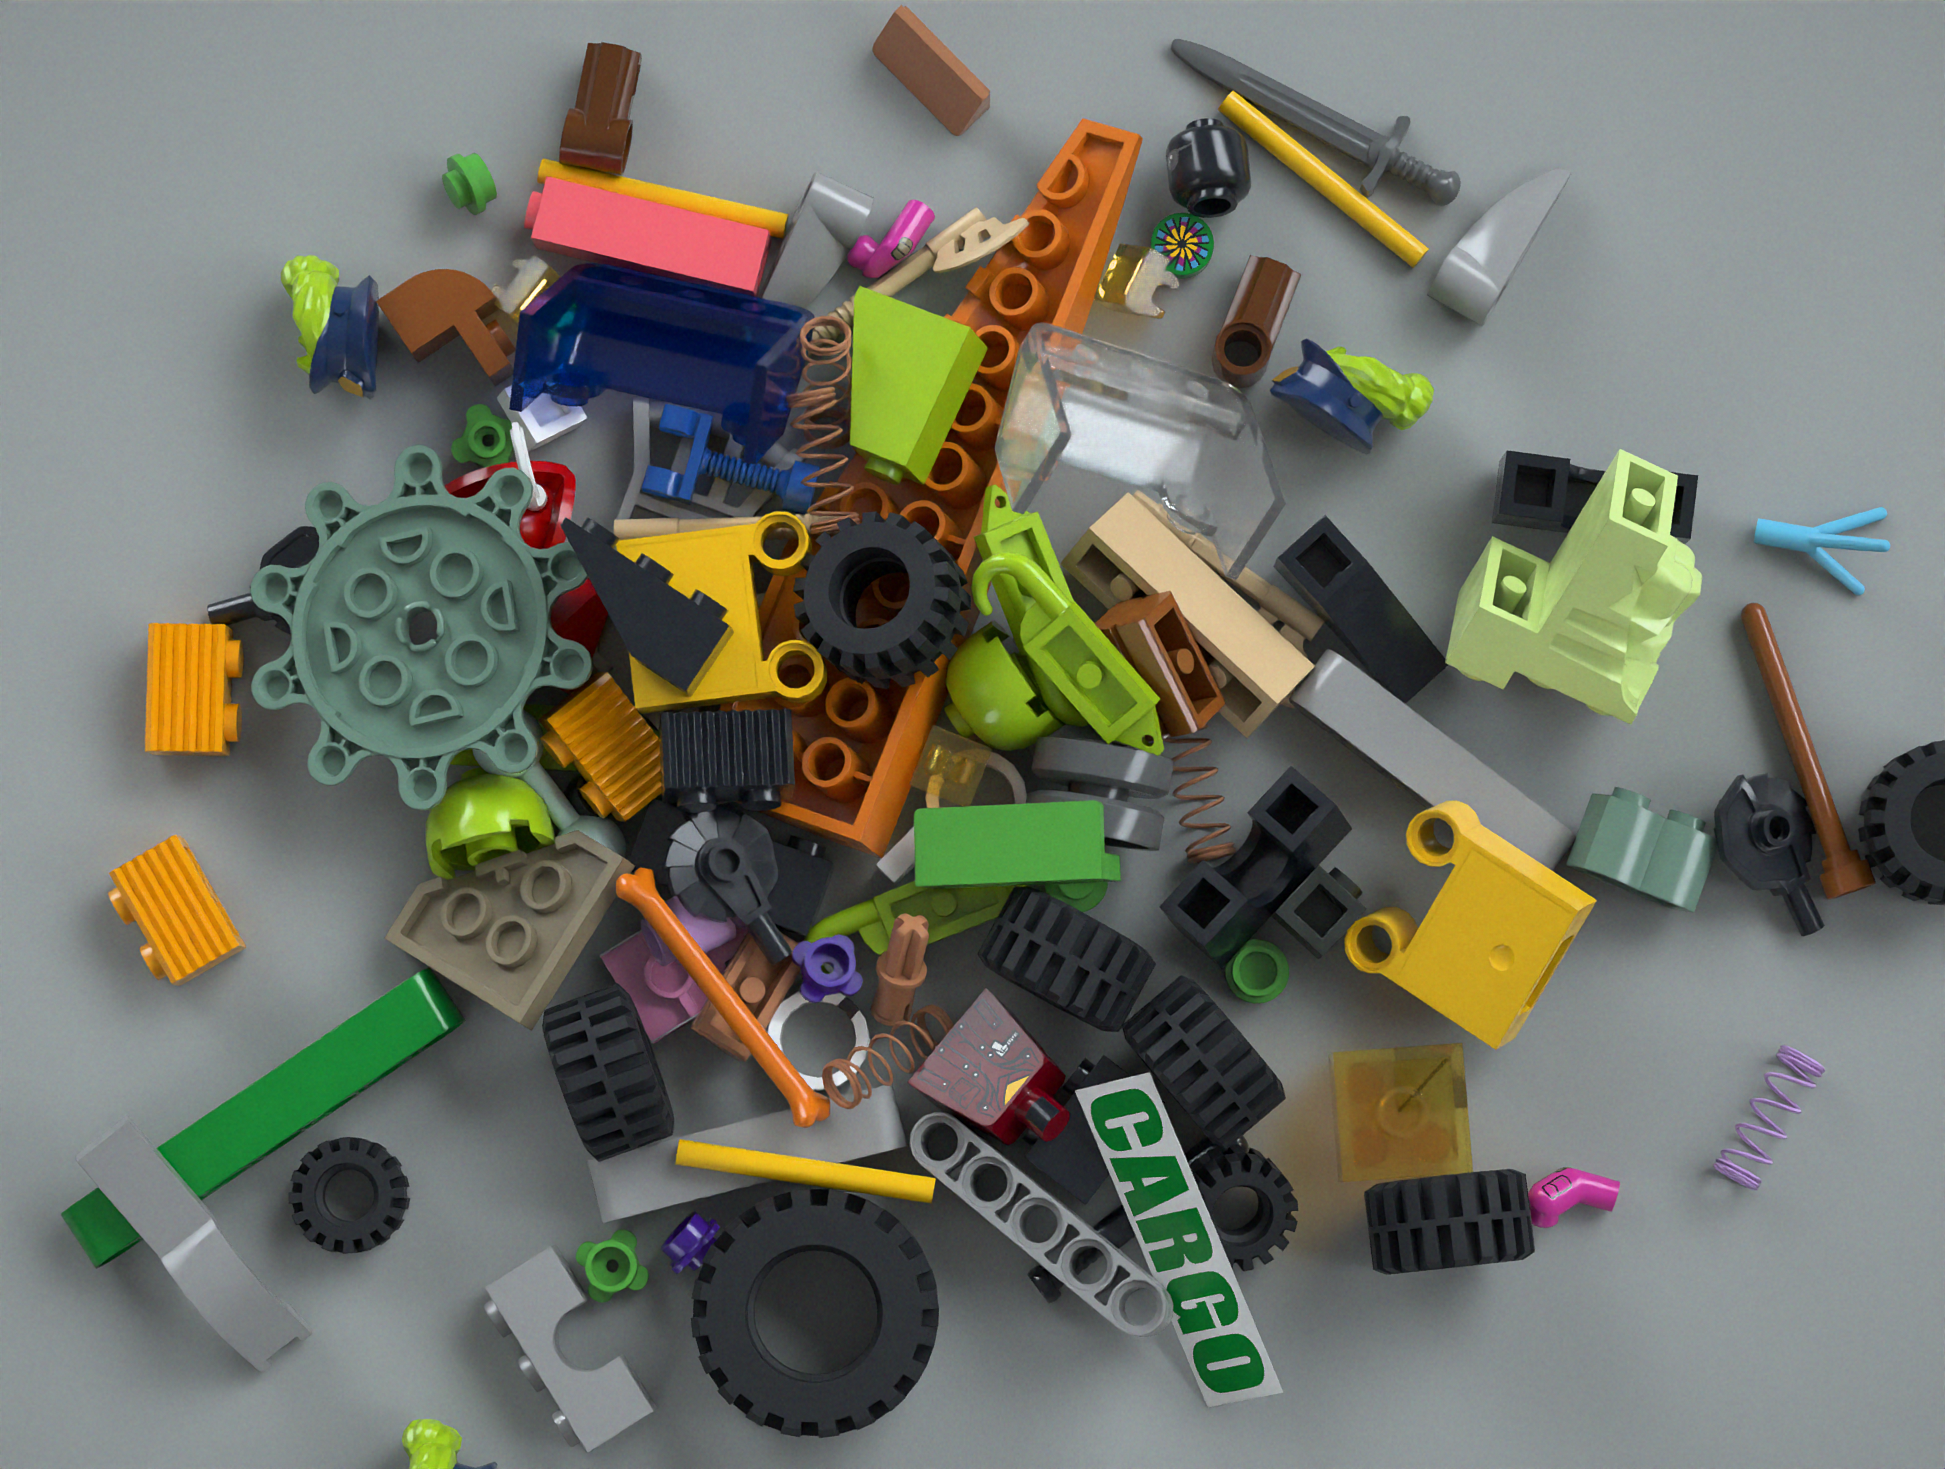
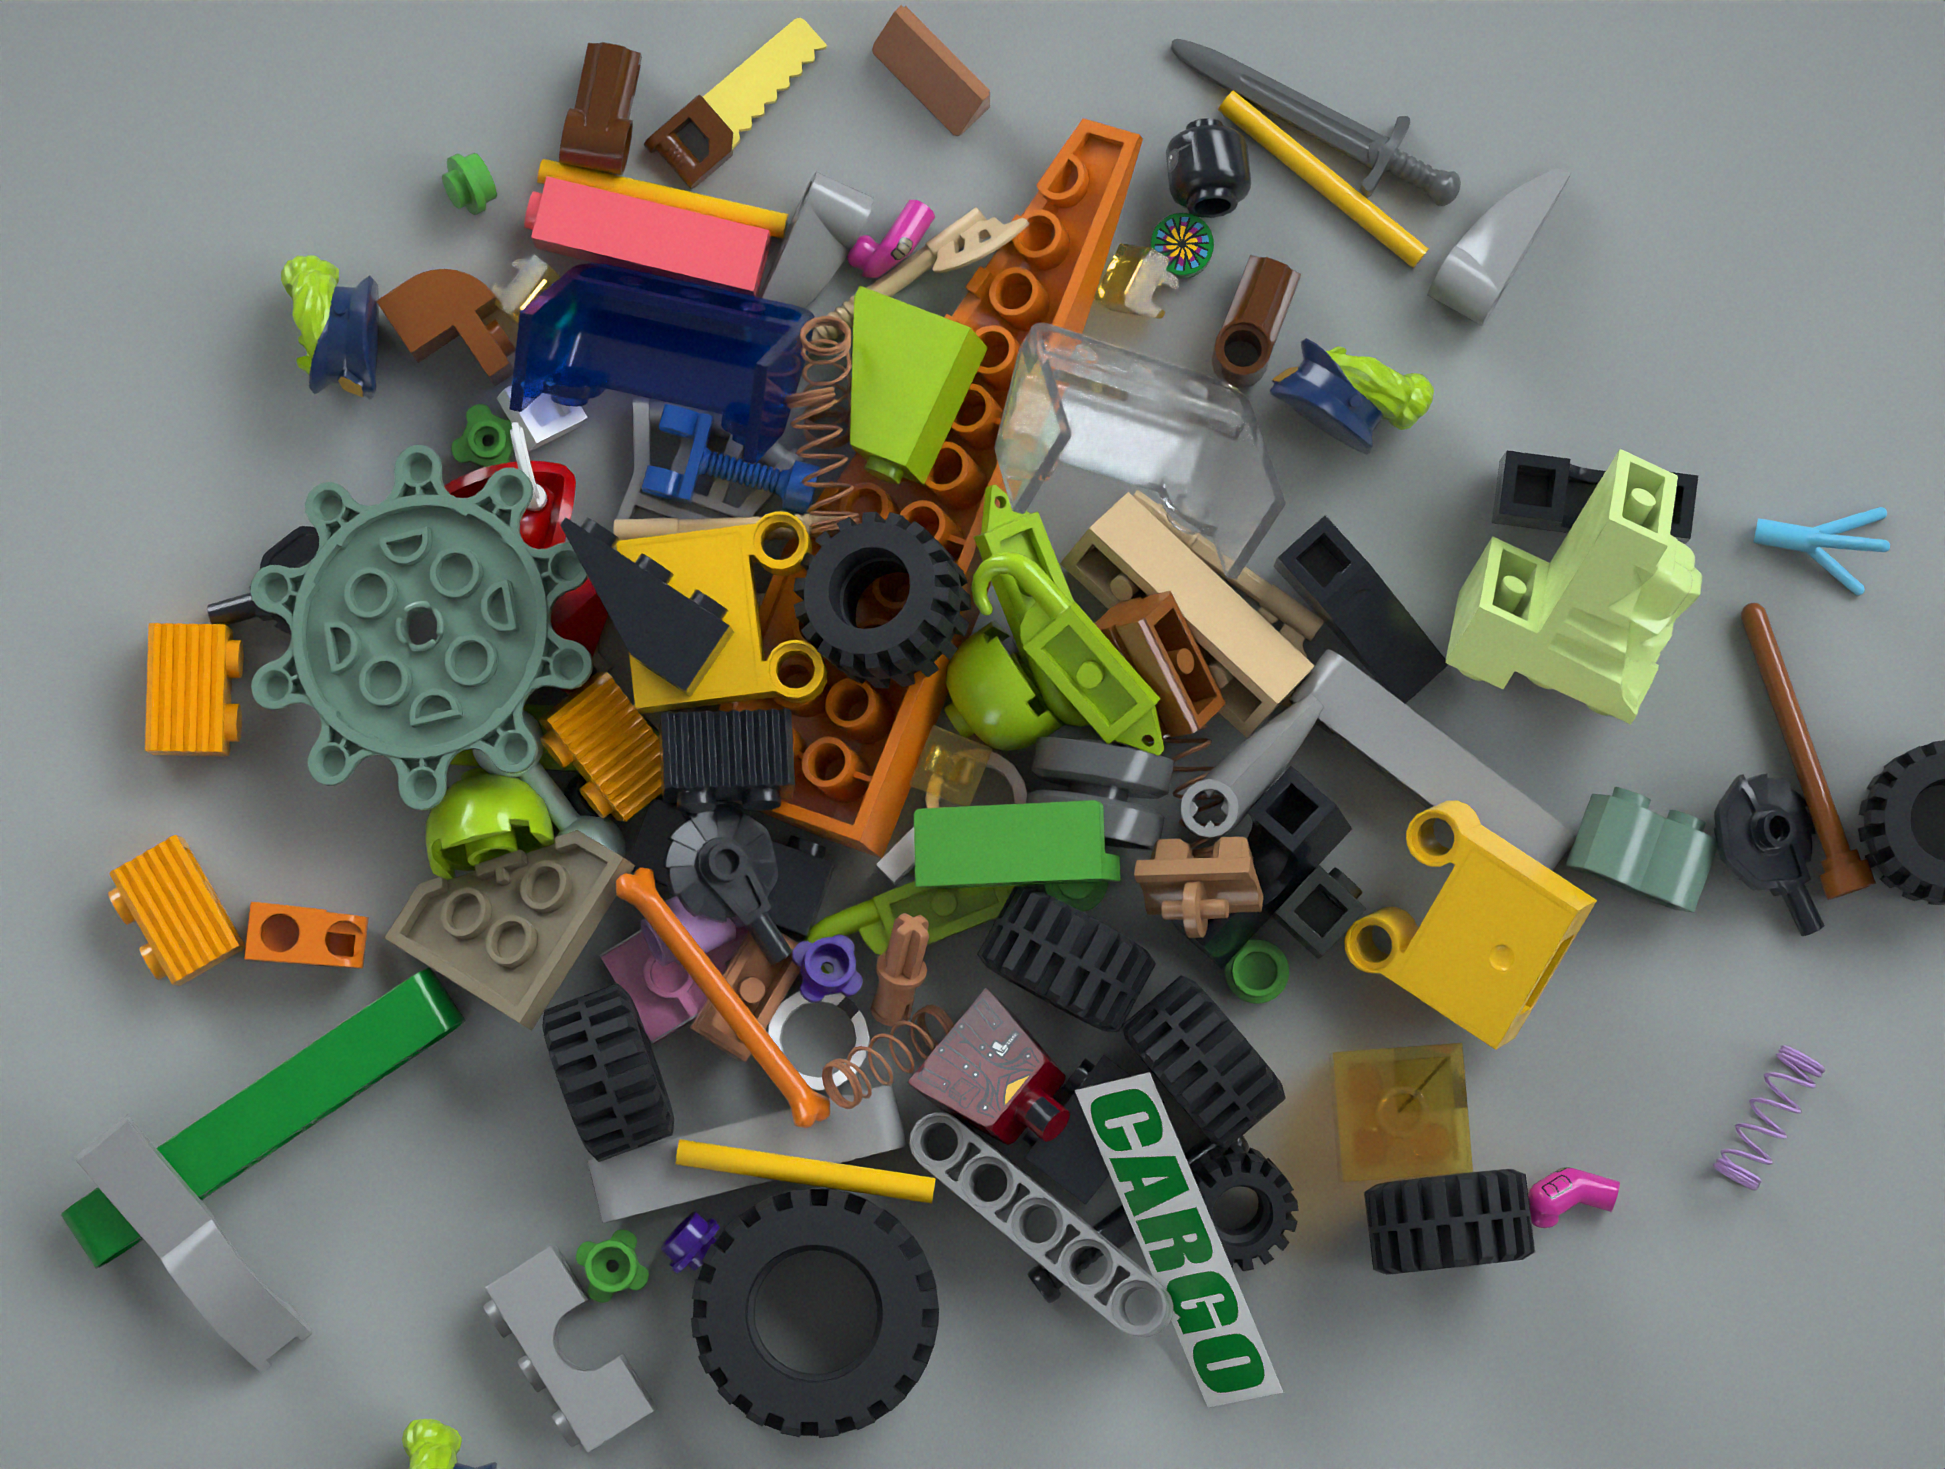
black tyre [288,1137,410,1254] -> none
none -> orange leg [244,901,369,969]
none -> light yellow piece [643,18,827,189]
none -> medium nougat hips [1134,837,1263,938]
none -> light grey piece [1180,694,1324,840]

